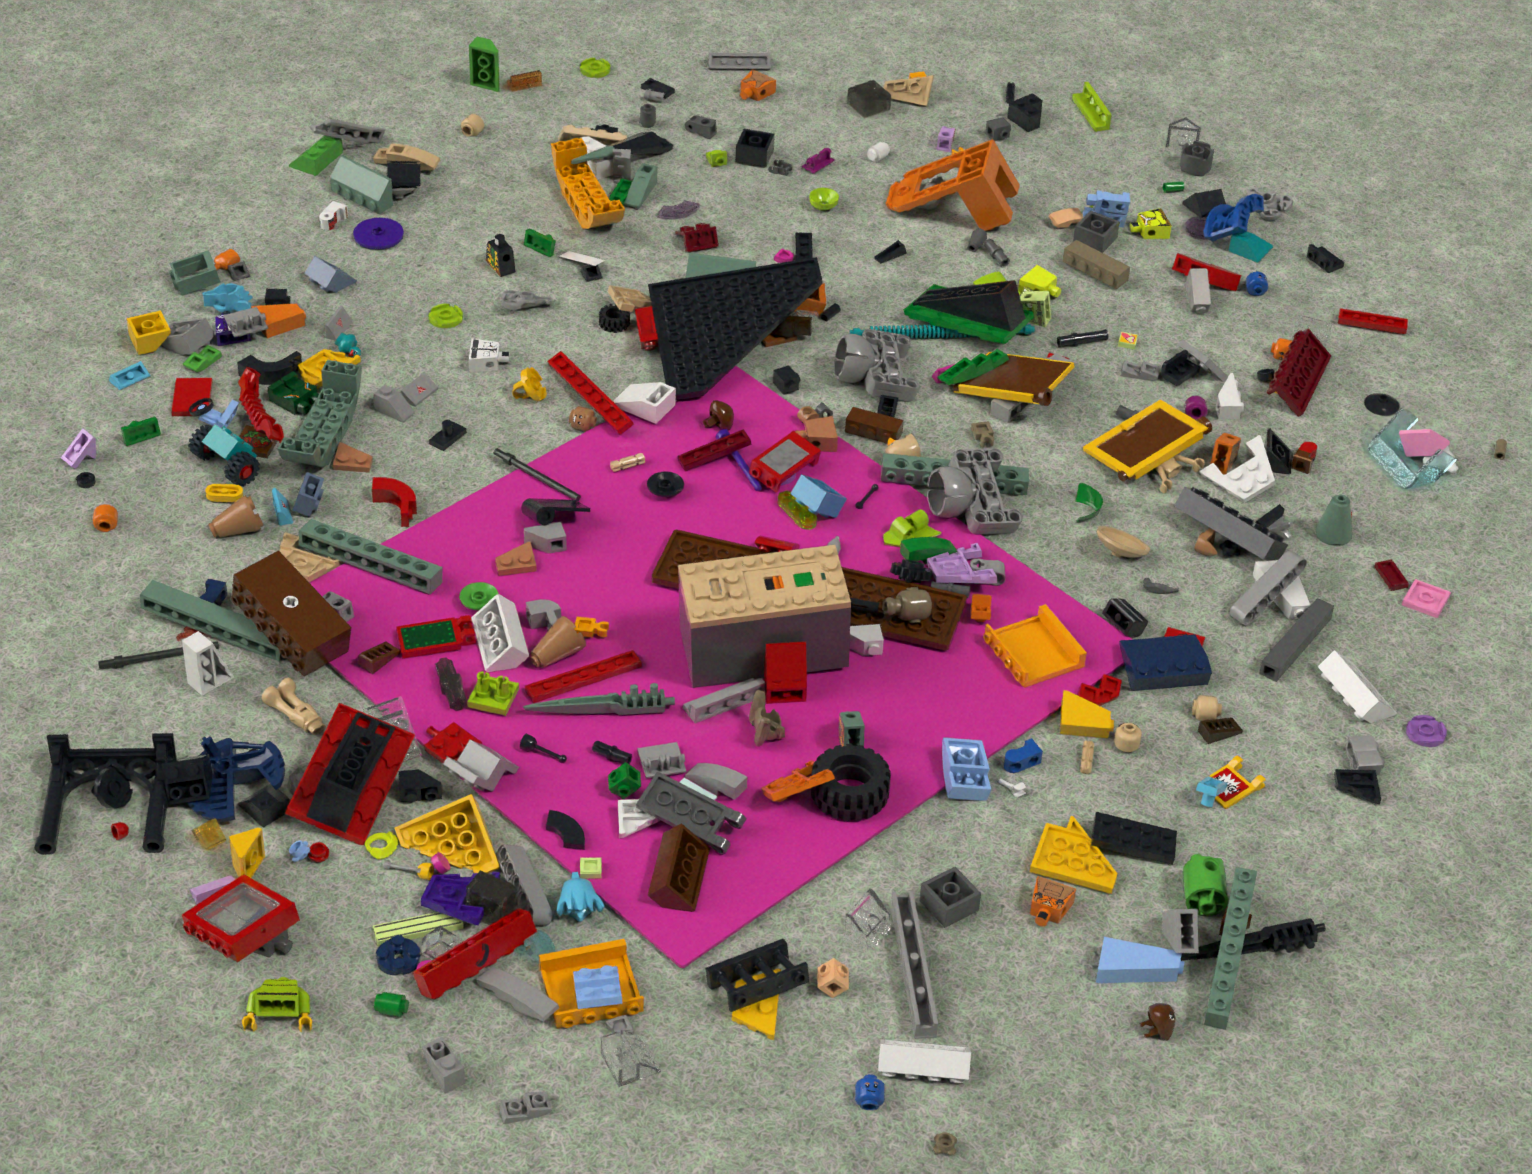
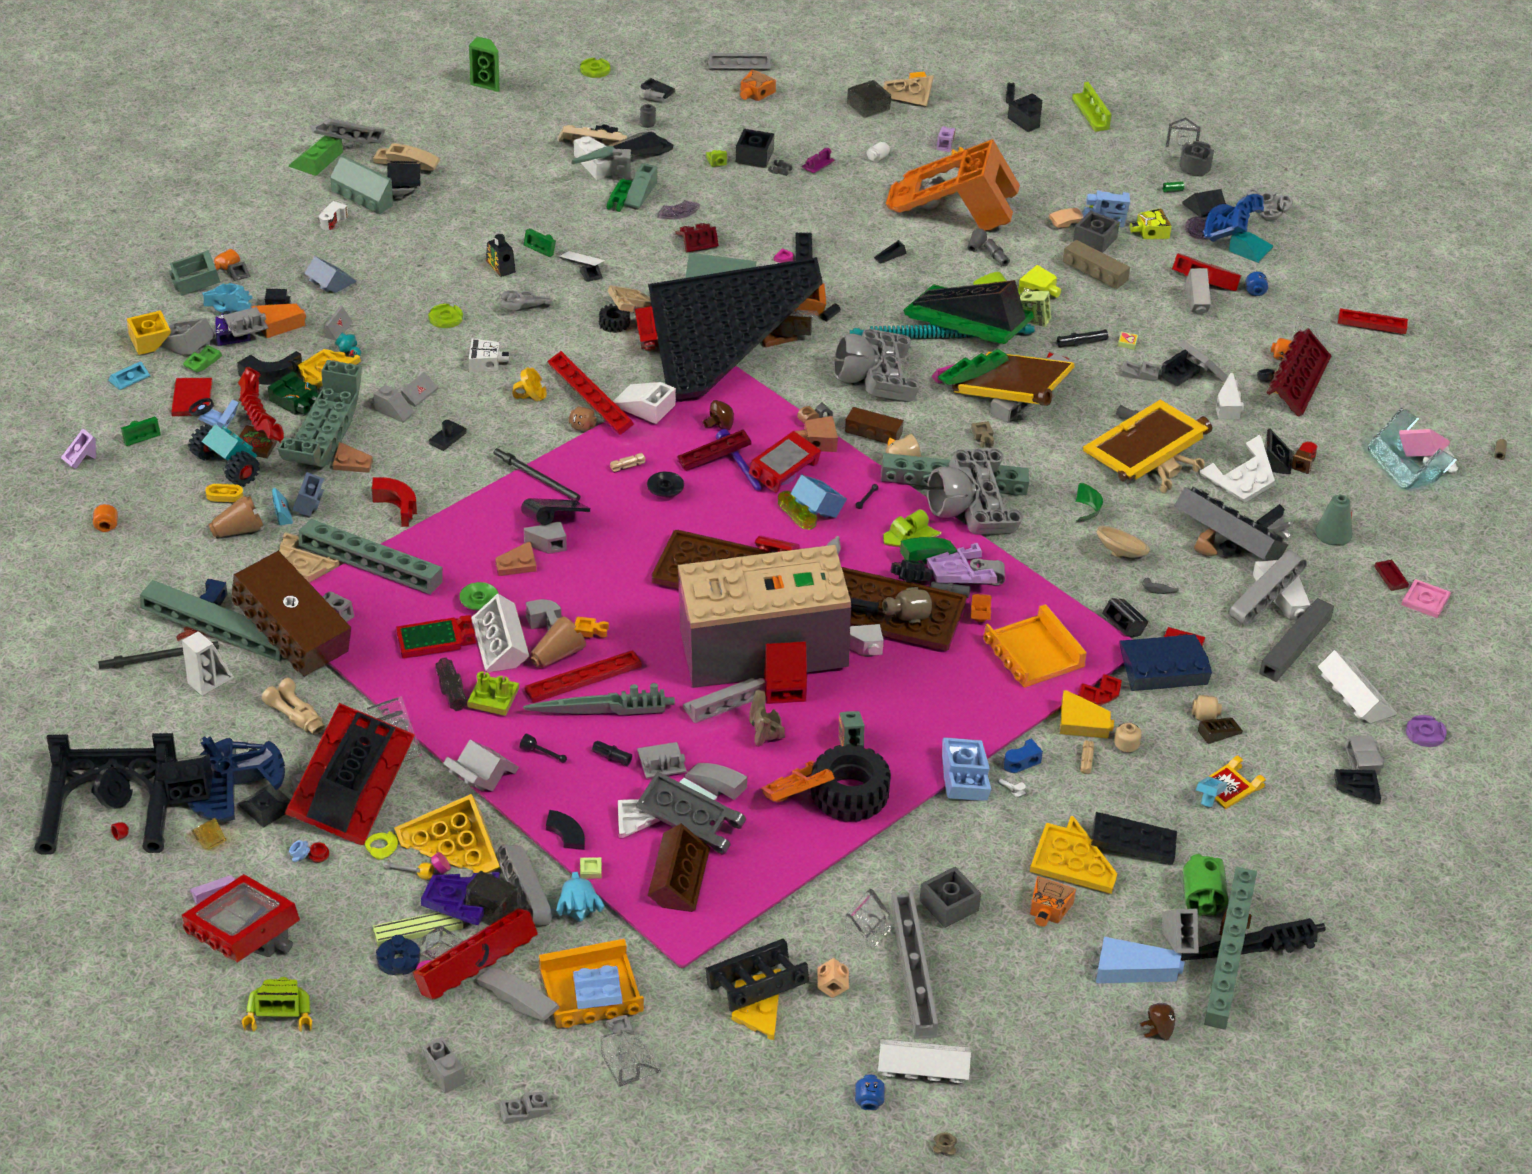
black tile [76,472,96,488] -> none
yellow slope [229,827,265,878] -> none
dark purple piece [353,218,404,249] -> none
reddish brown slope [358,641,400,674] -> none
green brick [374,992,409,1017] -> none
black slope [398,769,442,803] -> none
red plate [424,722,482,769] -> none
tan head [461,114,485,136] -> none
clear orange panel [507,70,542,92] -> none
clear light blue piece [524,930,555,963] -> none
light orange slope [551,138,625,229] -> none
green brick [608,762,641,800] -> none
dark grey leg [685,115,717,140] -> none
black brick [773,365,800,395] -> none
lime piece [809,188,839,211] -> none
black slope [877,395,898,418] -> none
dark grey brick [985,117,1011,141] -> none
magenta head [1184,395,1208,421] -> none
orange torso [1210,433,1241,475] -> none
black bracket [1306,244,1344,273] -> none
black dish [1364,393,1400,416] -> none

